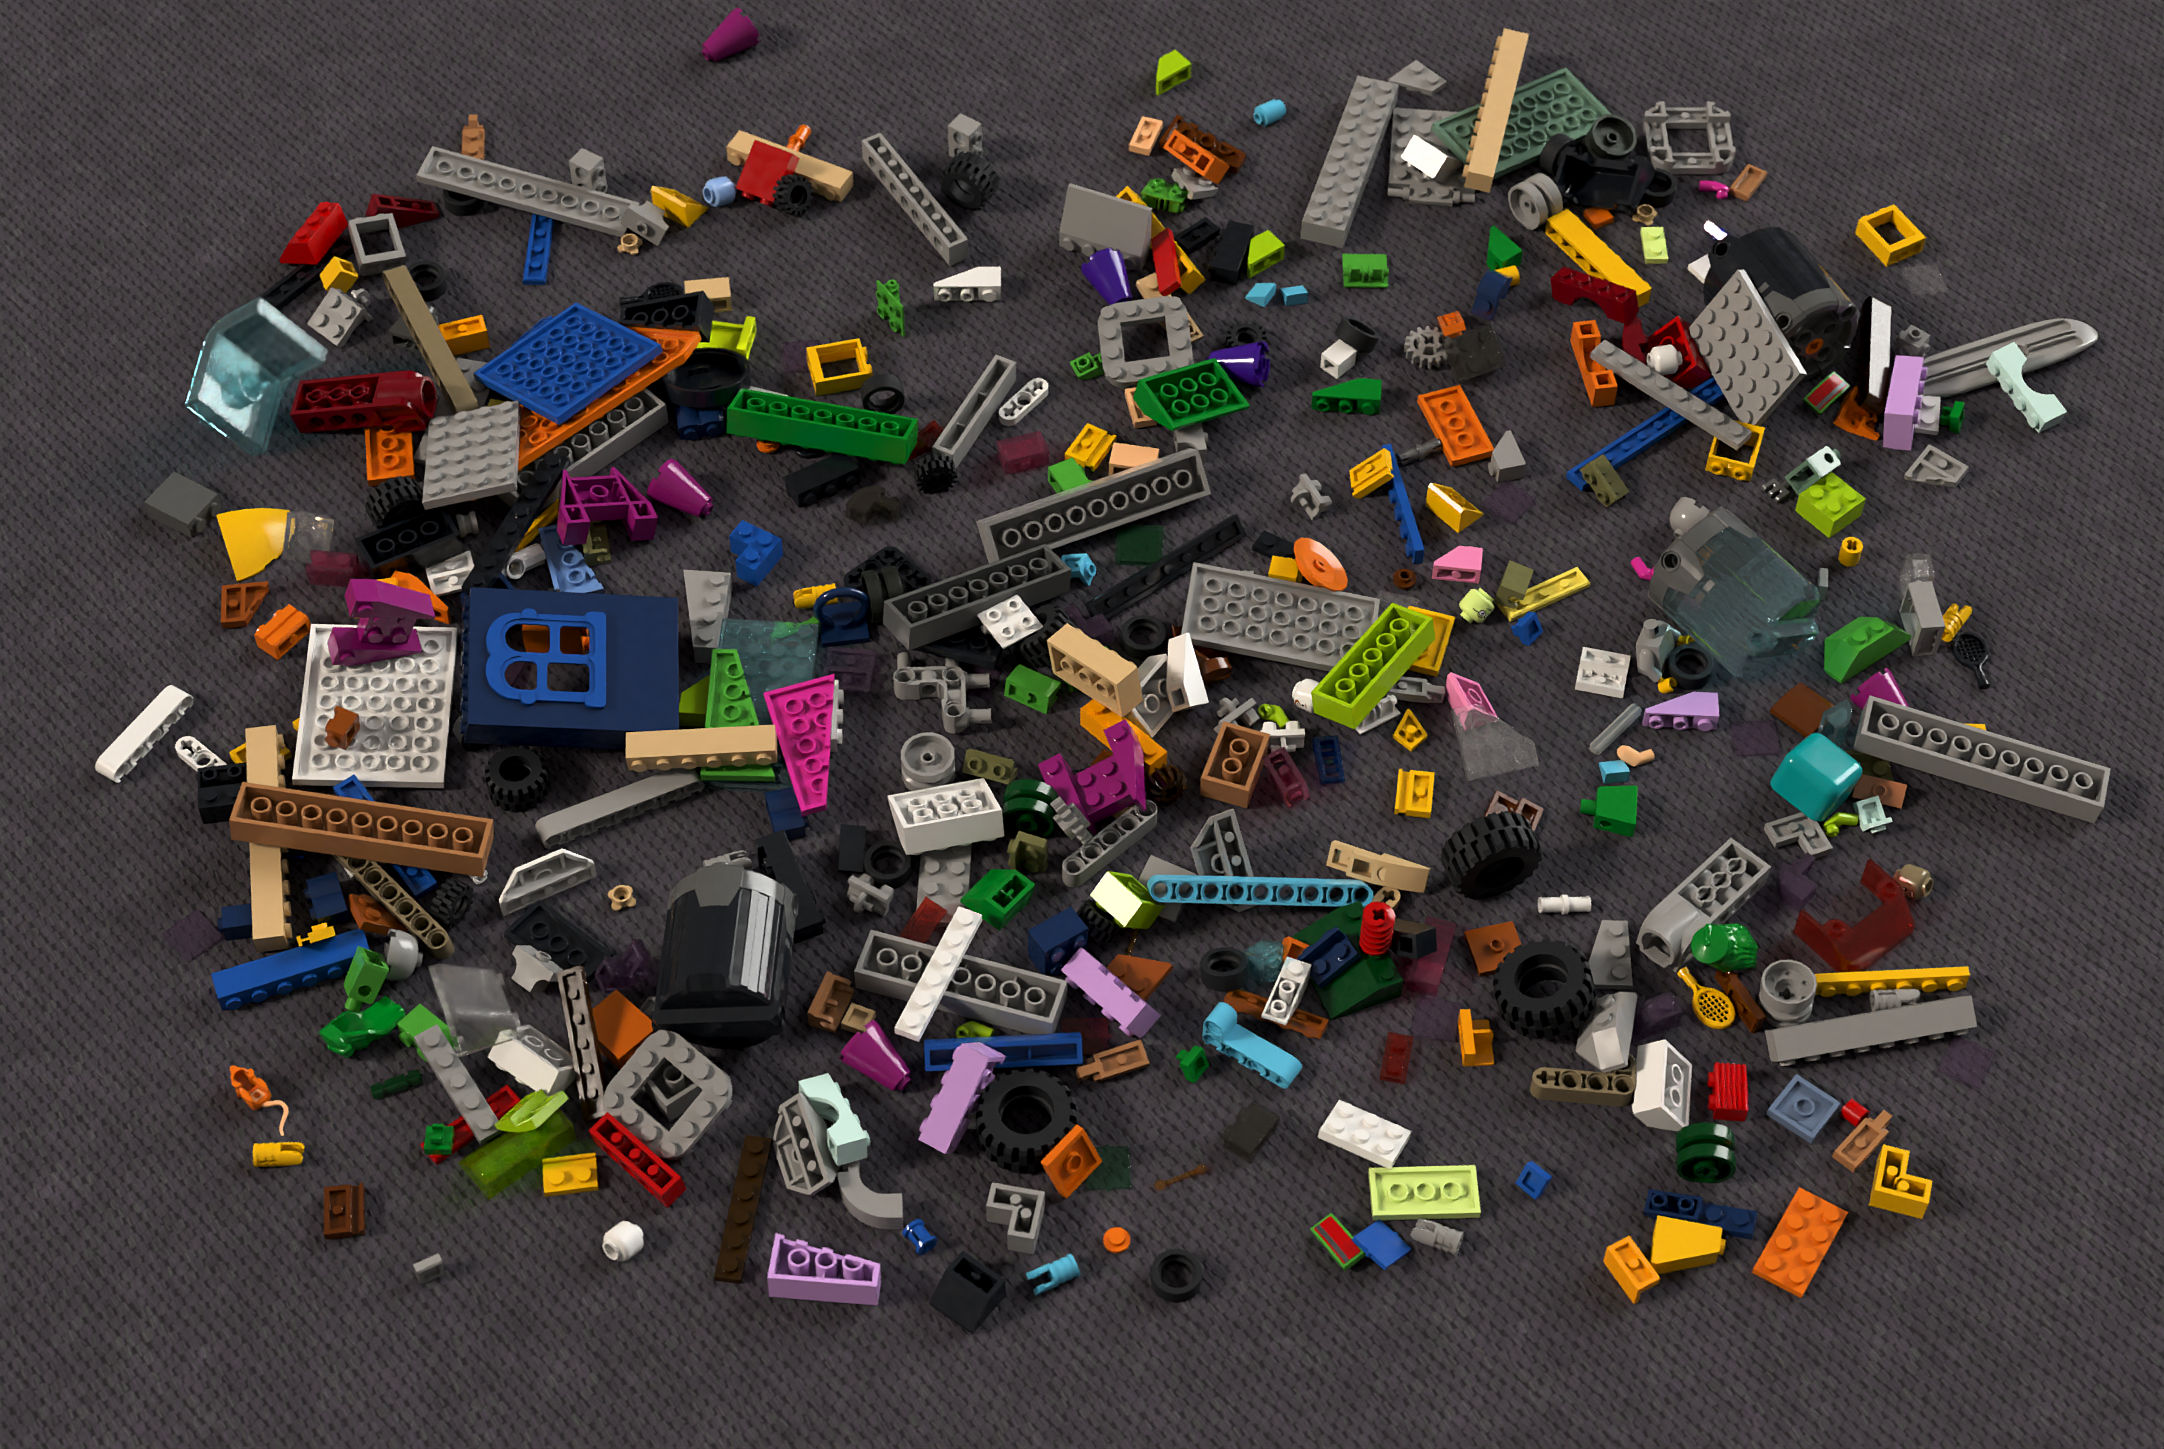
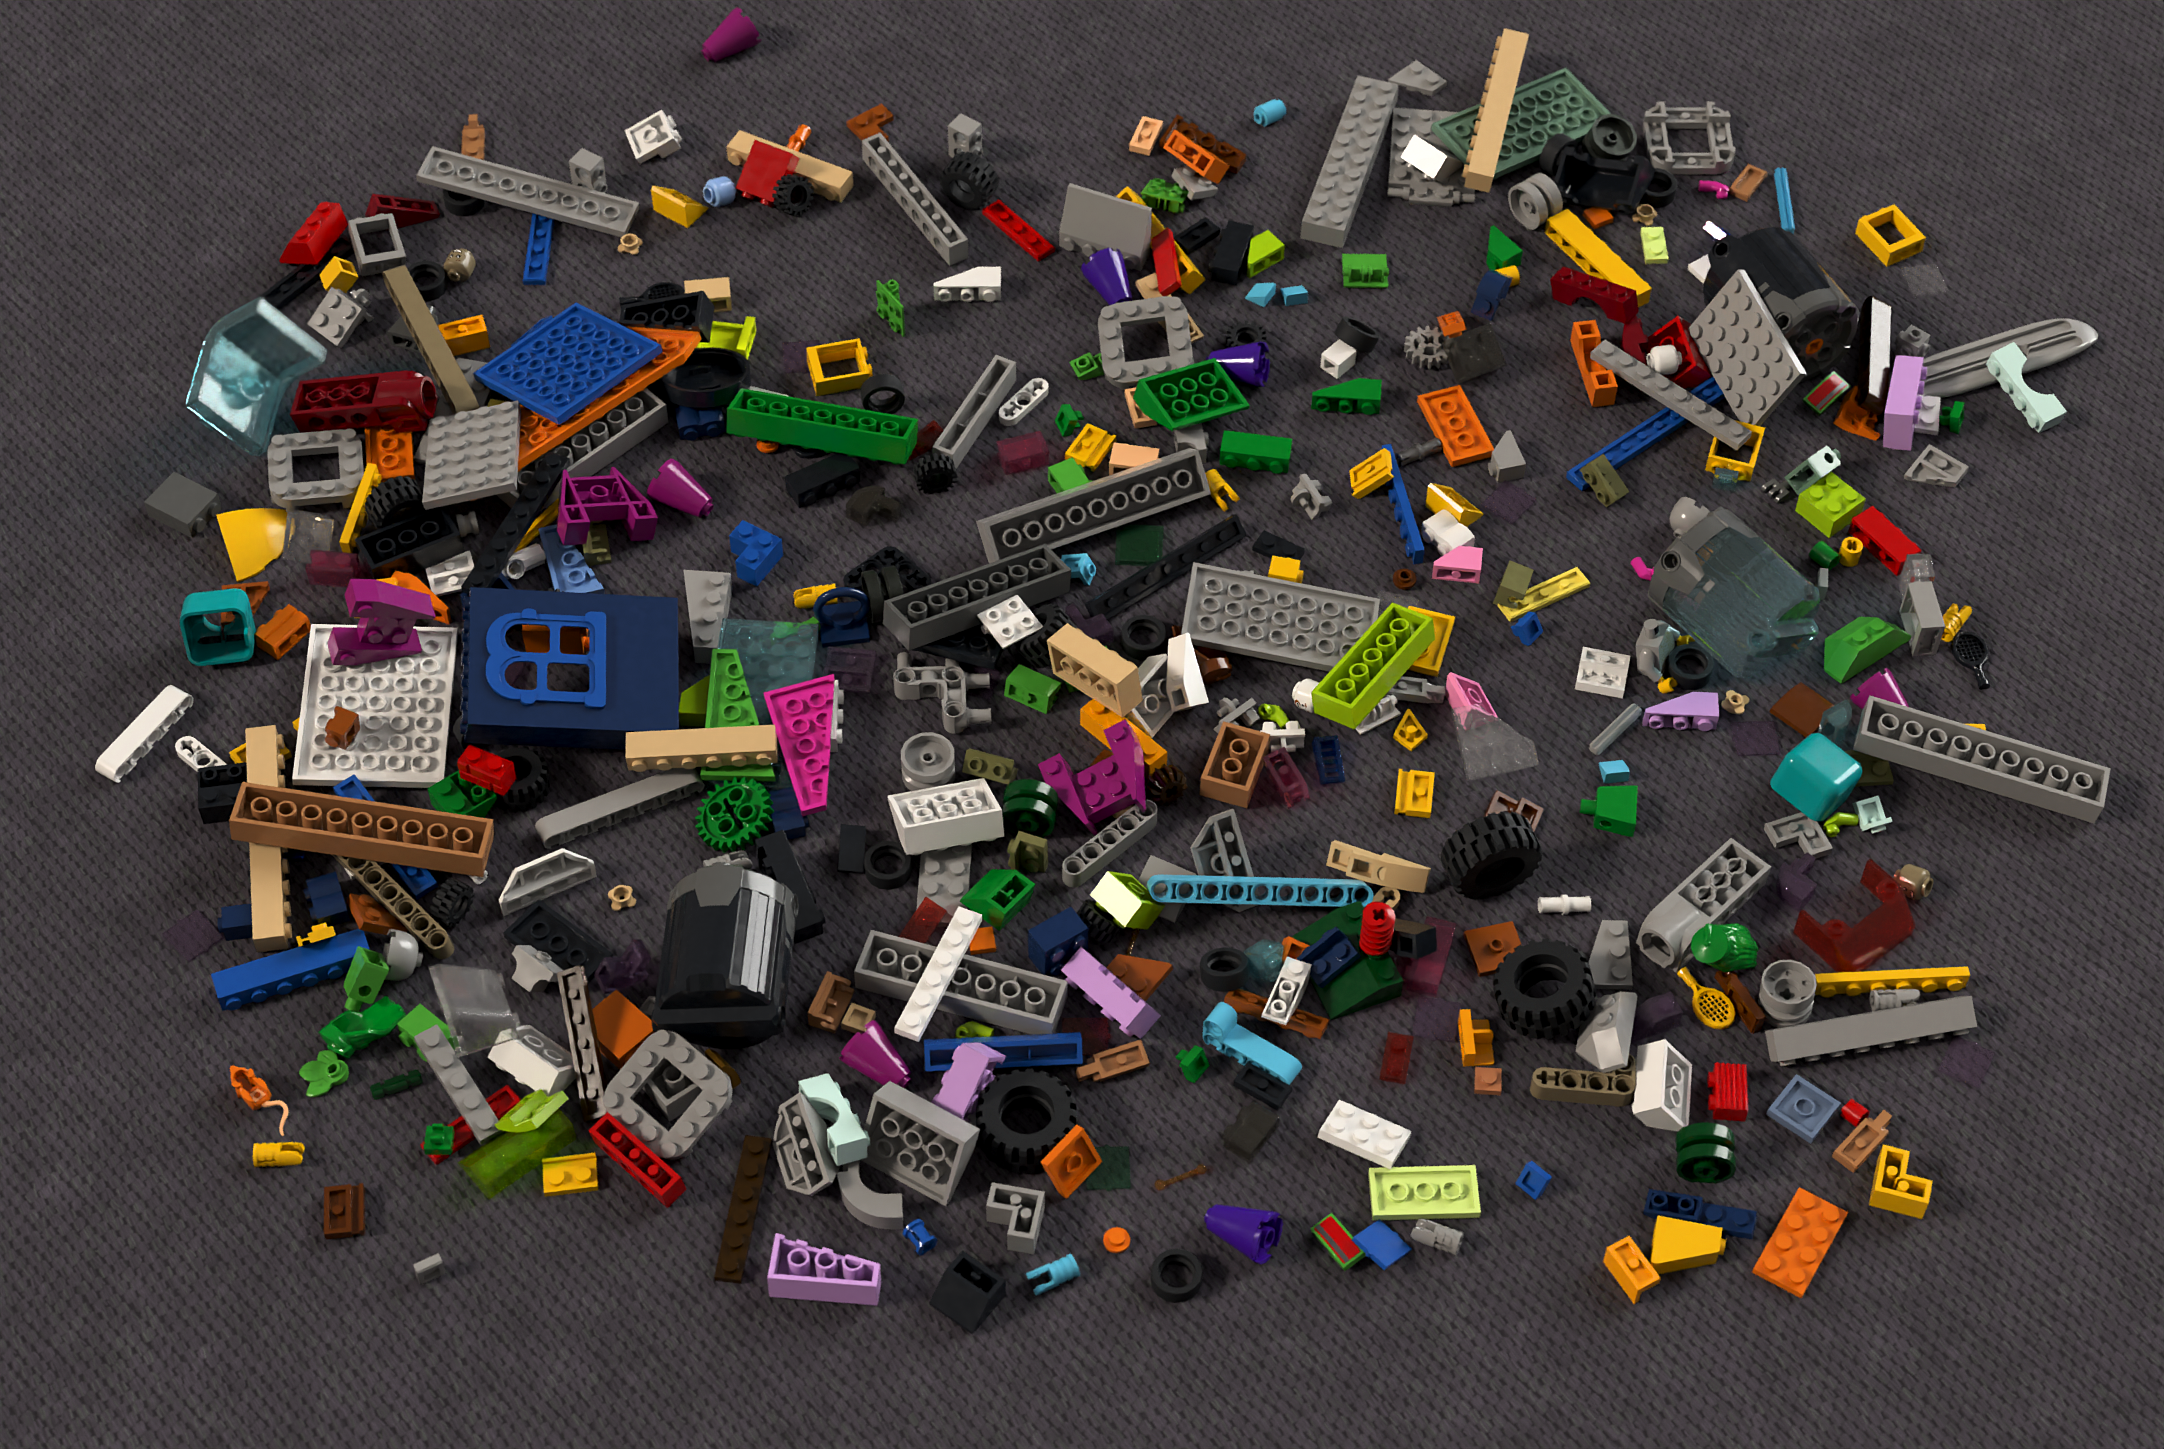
white head [603,1221,643,1262] -> none
light grey brick [620,201,669,246] -> none
light grey hips [847,873,894,916] -> none
light grey gear [1050,796,1094,846] -> none
lime slope [1156,50,1191,96] -> none
orange piece [1293,537,1348,592] -> none
yellowish green head [1459,588,1494,623] -> none
light nougat arm [1617,745,1655,767] -> none
nougat plate [1852,774,1907,808] -> none
none -> teal piece [180,588,256,666]
none -> light grey plate [268,429,364,513]
none -> bright green plate [299,1050,349,1097]
none -> yellow plate [339,463,382,554]
none -> green slope [427,770,497,818]
none -> dark tan head [443,248,476,282]
none -> red brick [457,745,516,796]
none -> white plate [625,110,682,164]
none -> green gear [695,777,774,853]
none -> pearl gold slope [705,1048,741,1089]
none -> dark orange plate [846,103,894,141]
none -> light grey slope [861,1081,980,1206]
none -> orange tile [969,926,996,955]
none -> red tile [982,199,1055,262]
none -> green tile [1055,404,1084,437]
none -> dark purple cone [1204,1204,1283,1264]
none -> yellow hinge [1205,469,1240,512]
none -> green brick [1219,430,1292,474]
none -> black plate [1233,1062,1292,1111]
none -> white brick [1421,509,1475,556]
none -> nougat plate [1474,1067,1502,1095]
none -> clear light blue plate [1712,467,1739,492]
none -> tan plate [1721,690,1749,714]
none -> dark azure axle [1774,168,1795,234]
none -> green gear [1809,541,1841,571]
none -> red brick [1848,506,1921,576]

